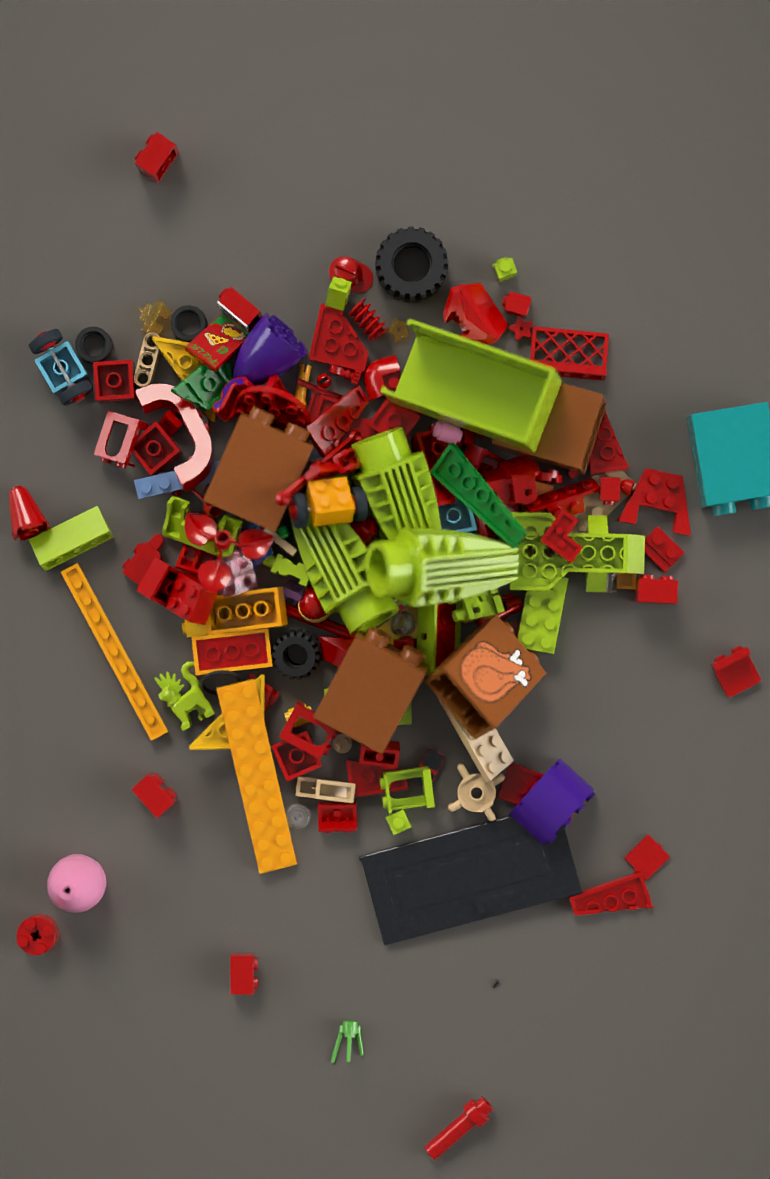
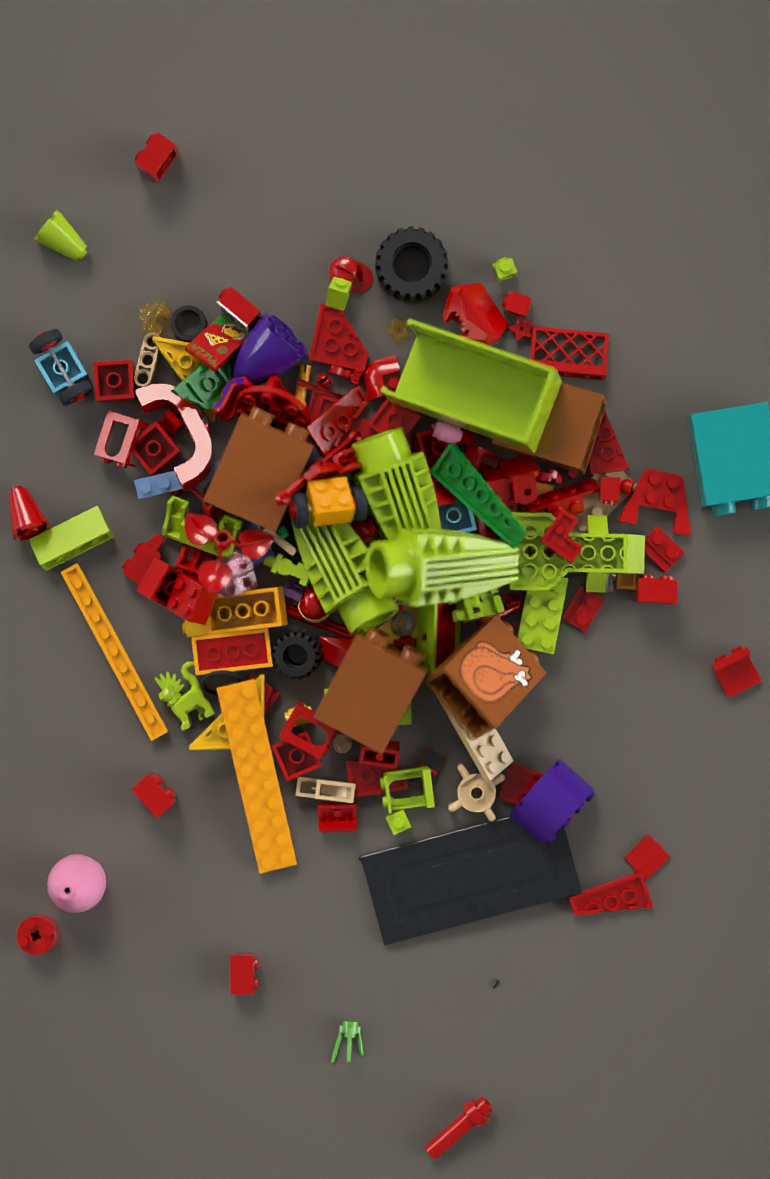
black tyre [75,326,113,364] -> none
clear cone [286,803,311,829] -> none
red piece [349,298,390,341] -> none
none -> lime cone [33,210,88,261]
none -> red plate [561,585,605,632]

